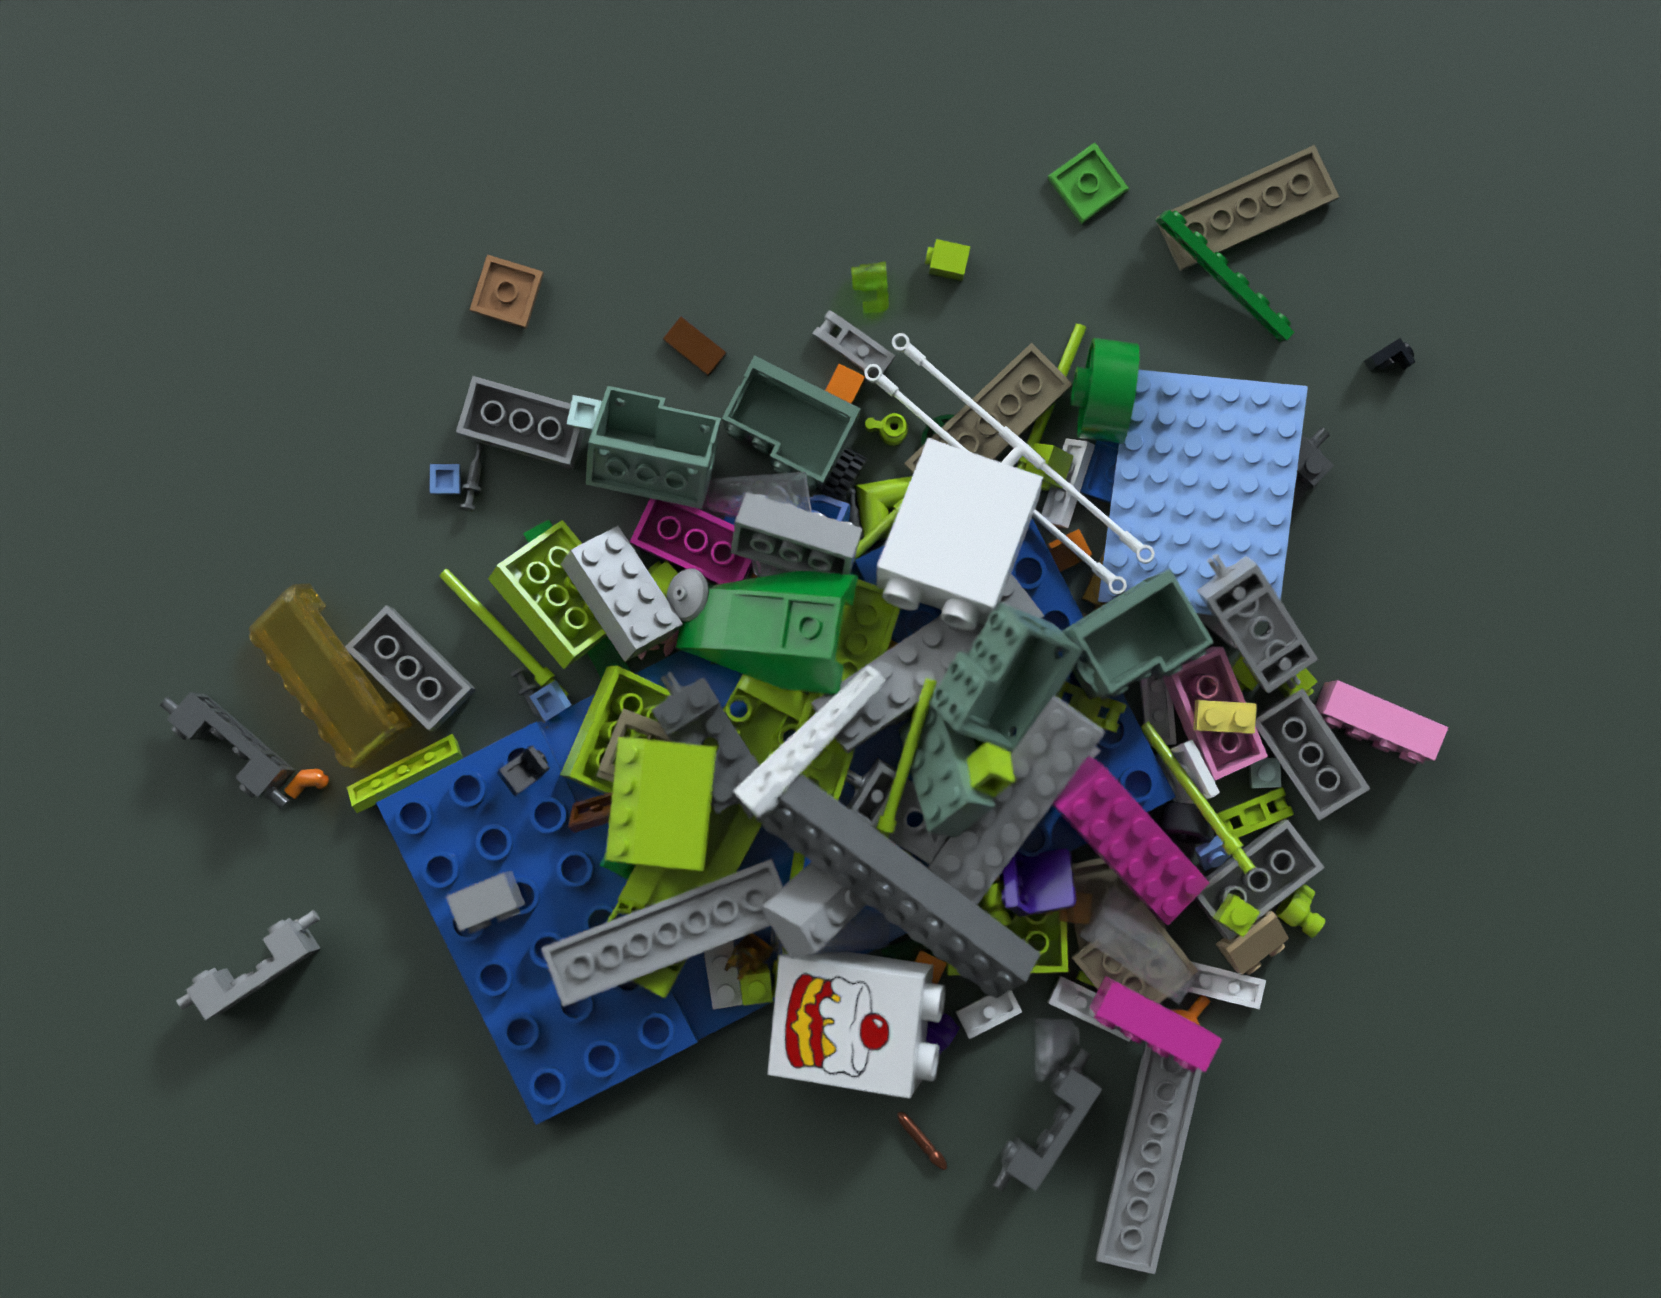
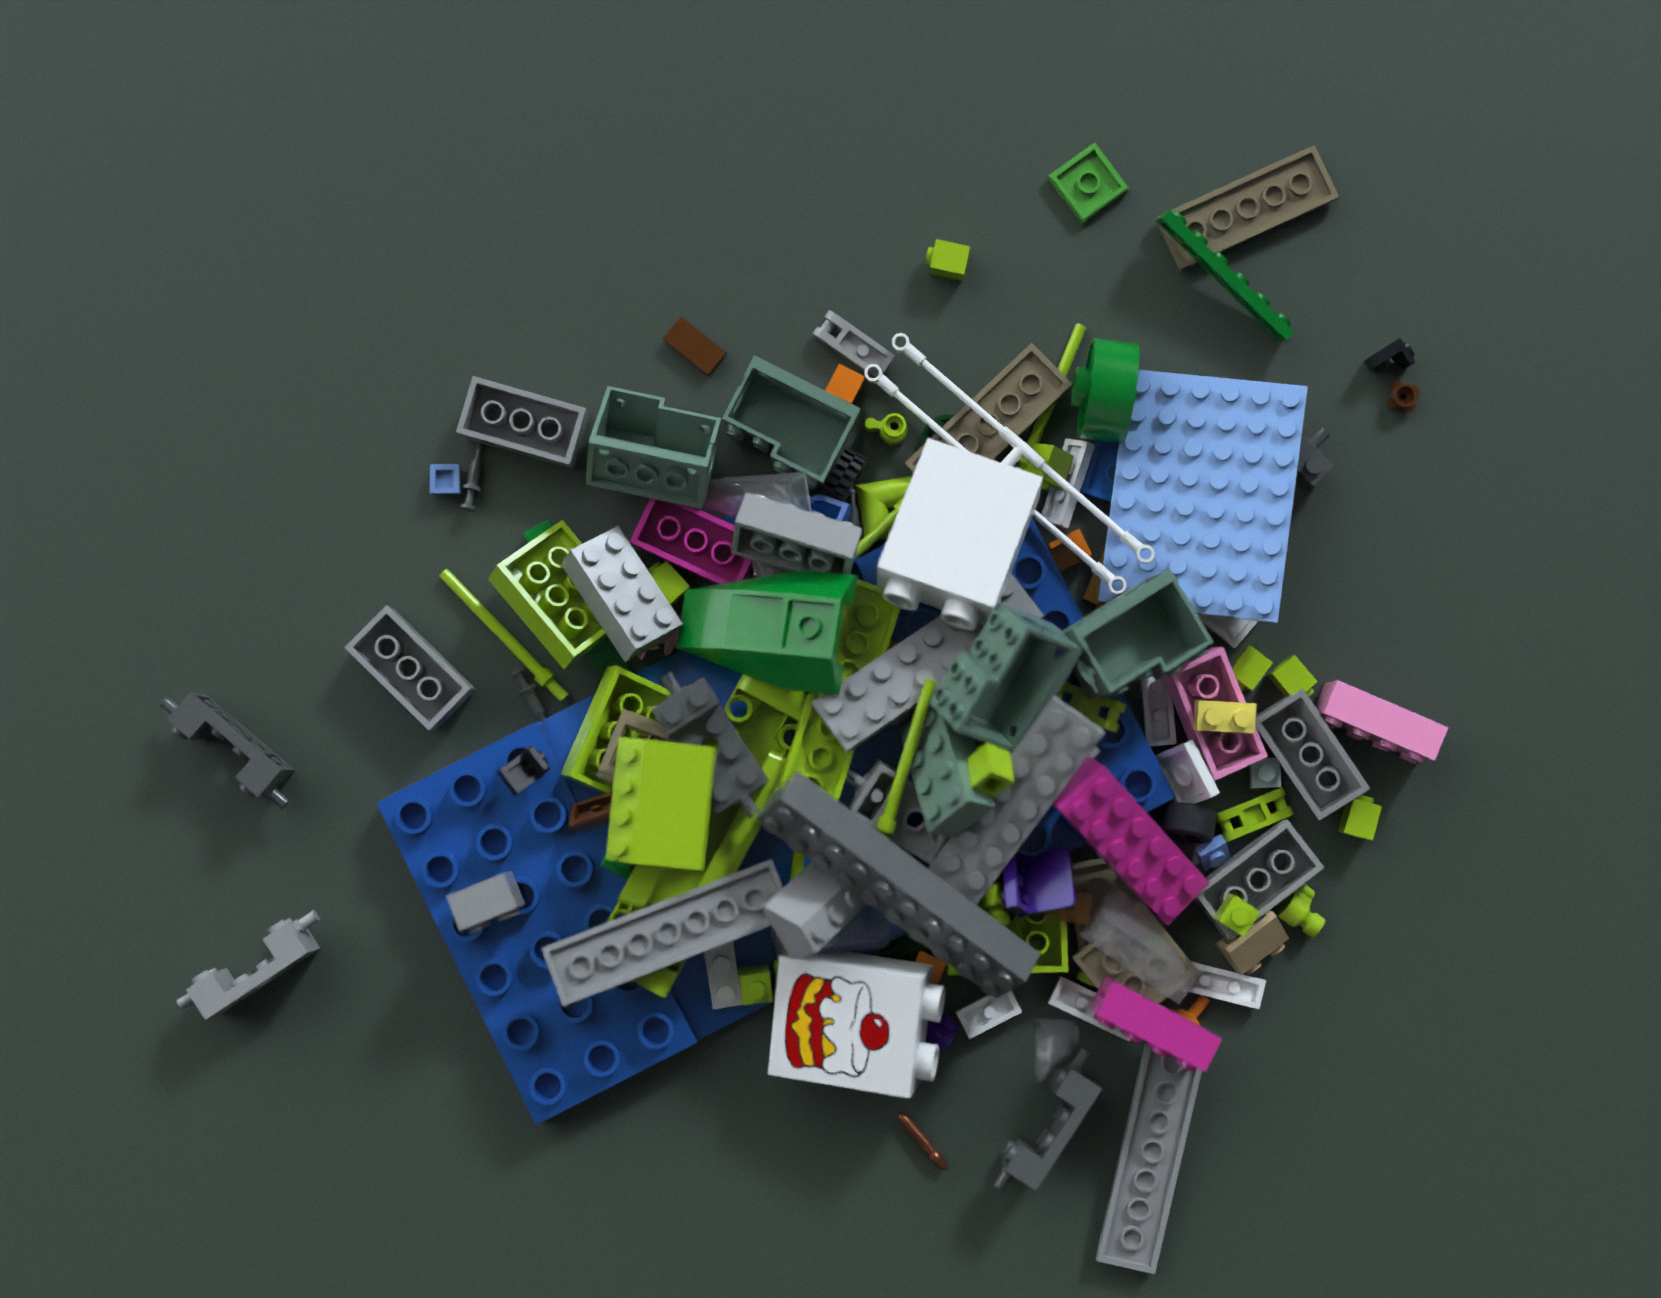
clear yellow windscreen [249,583,413,768] -> none
orange arm [284,768,329,799] -> none
lime plate [347,734,463,813] -> none
medium nougat plate [470,255,544,329] -> none
medium blue plate [529,680,571,721] -> none
light aqua plate [567,395,602,431] -> none
light grey piece [667,568,708,621] -> none
clear orange plate [724,933,774,981] -> none
white wing [734,665,886,817] -> none
clear neon green piece [851,261,889,313] -> none
lime bar [1140,721,1255,874] -> none
light grey brick [1197,554,1318,693] -> none
none -> lime brick [1338,795,1382,841]
none -> reddish brown plate [1387,381,1419,413]

